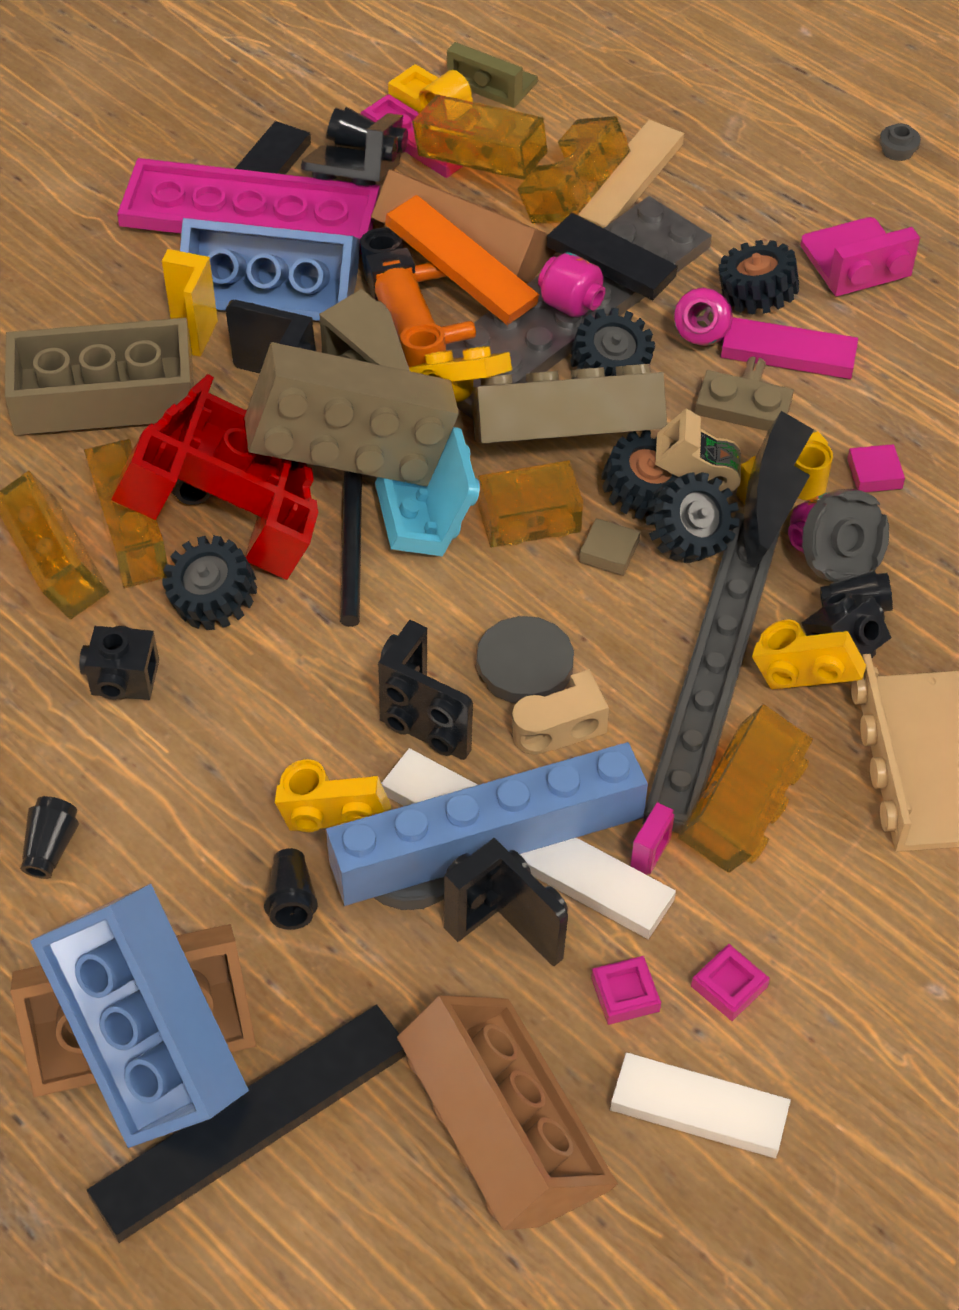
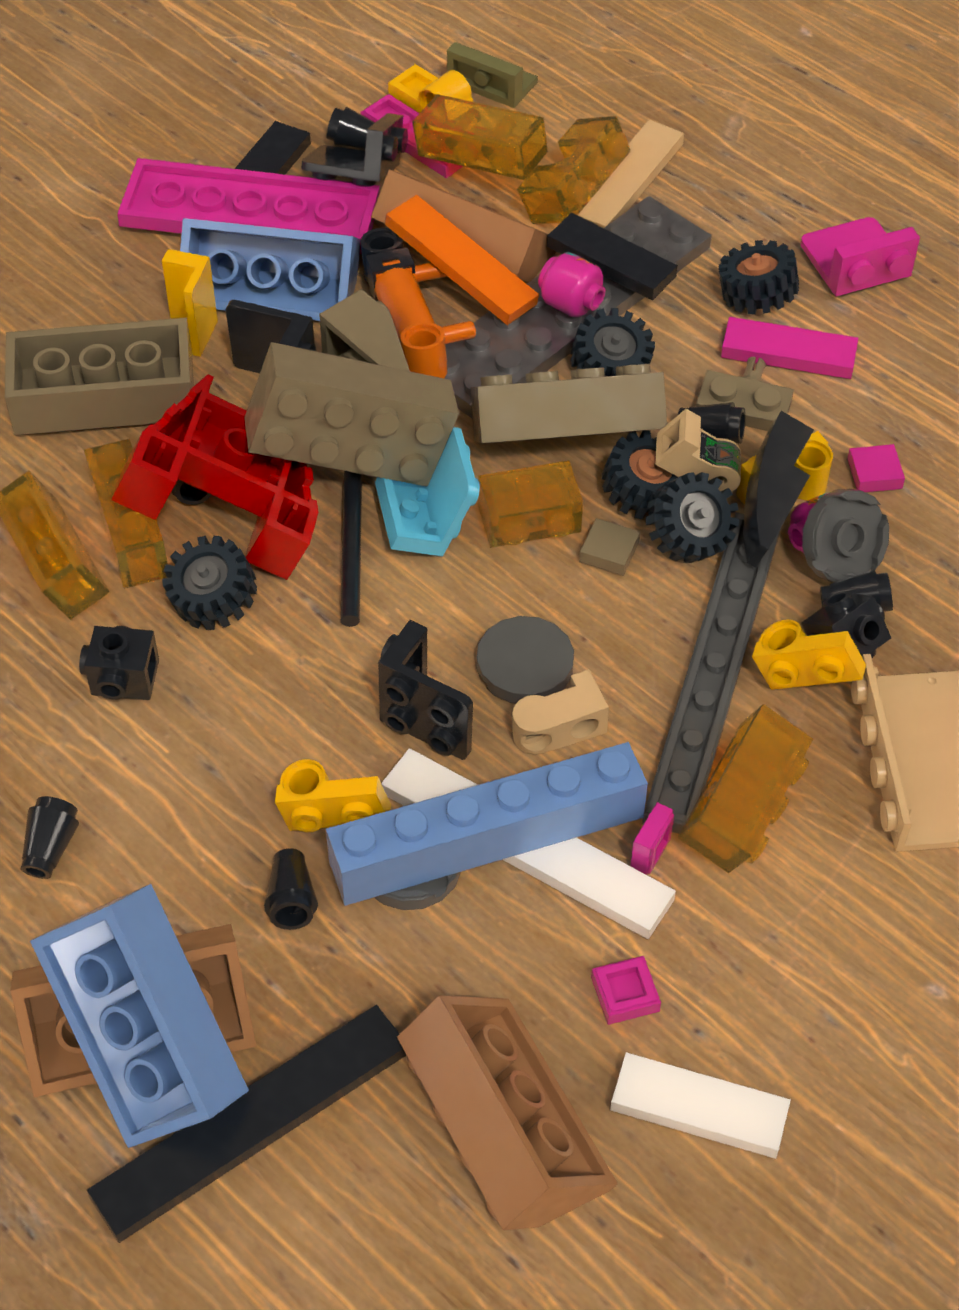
yellow plate [409,346,512,403] -> none
black bracket [444,837,568,966] -> none
dark pink head [674,287,733,346] -> none
dark pink tile [691,944,770,1021] -> none
dark grey plate [879,123,921,161] -> none
none -> black cone [678,402,746,444]

